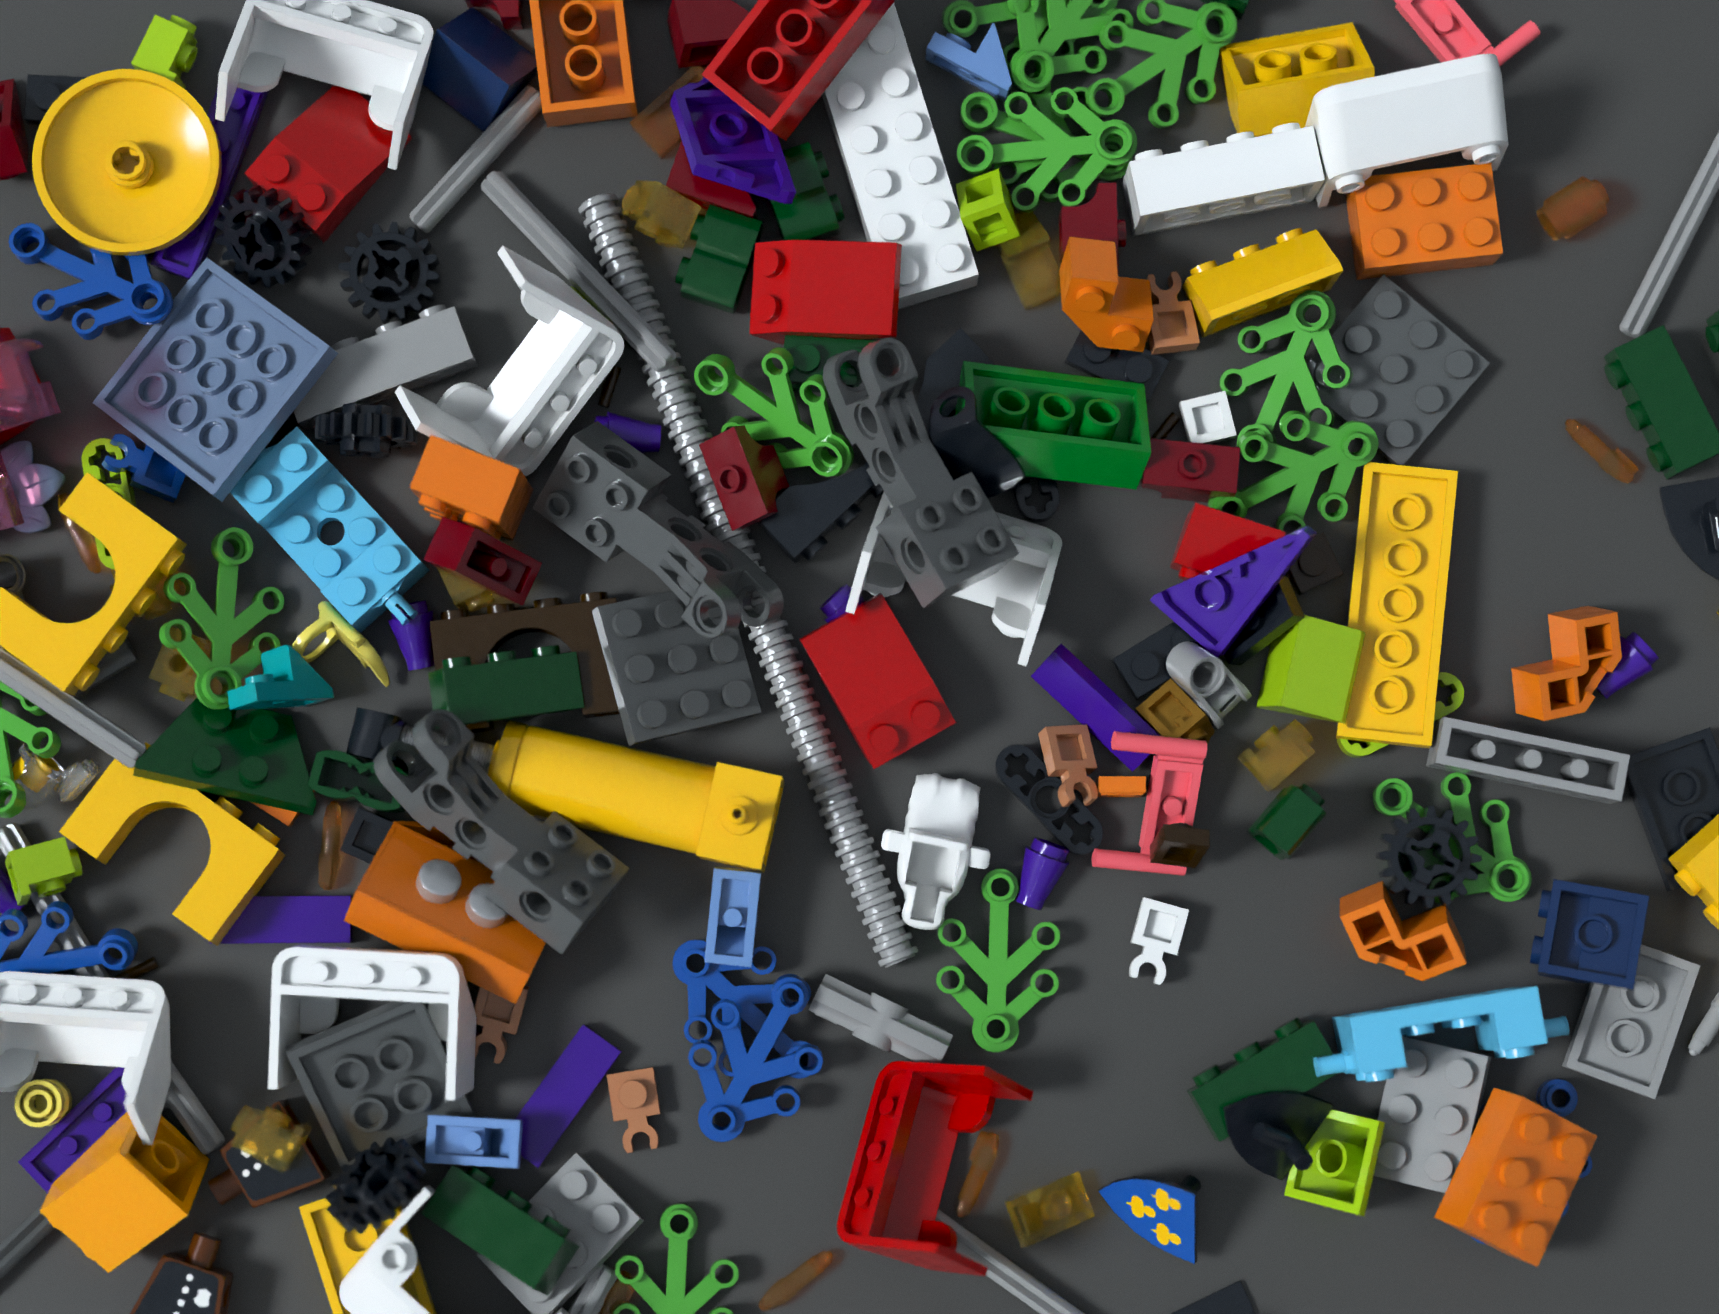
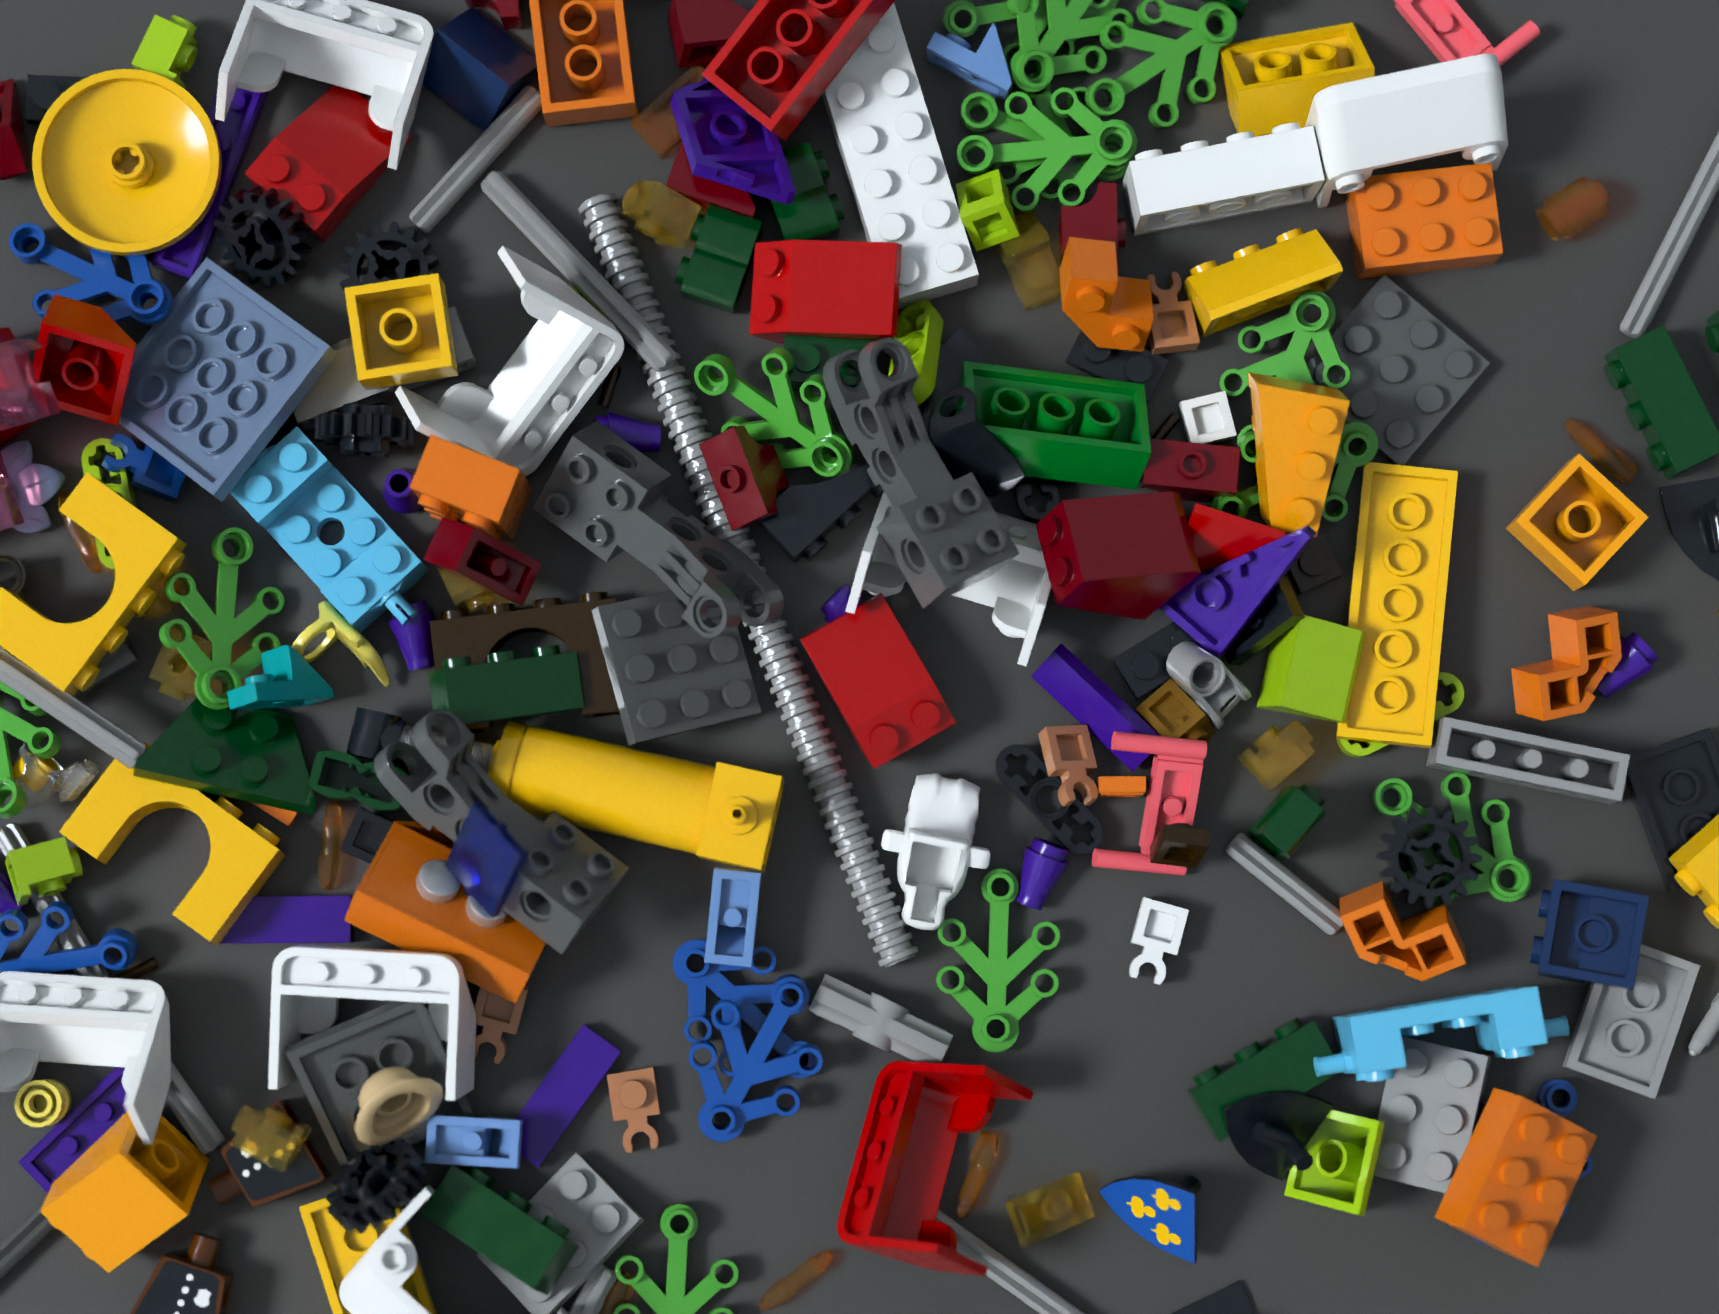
none -> red slope [26,294,137,426]
none -> yellow brick [344,273,459,390]
none -> tan hat [355,1067,444,1145]
none -> dark purple cone [383,468,423,514]
none -> clear blue piece [445,802,528,918]
none -> lime beam [888,299,944,406]
none -> dark red slope [1036,491,1201,620]
none -> light grey axle [1226,833,1343,935]
none -> light orange wedge [1247,372,1350,537]
none -> light orange brick [1505,454,1648,591]

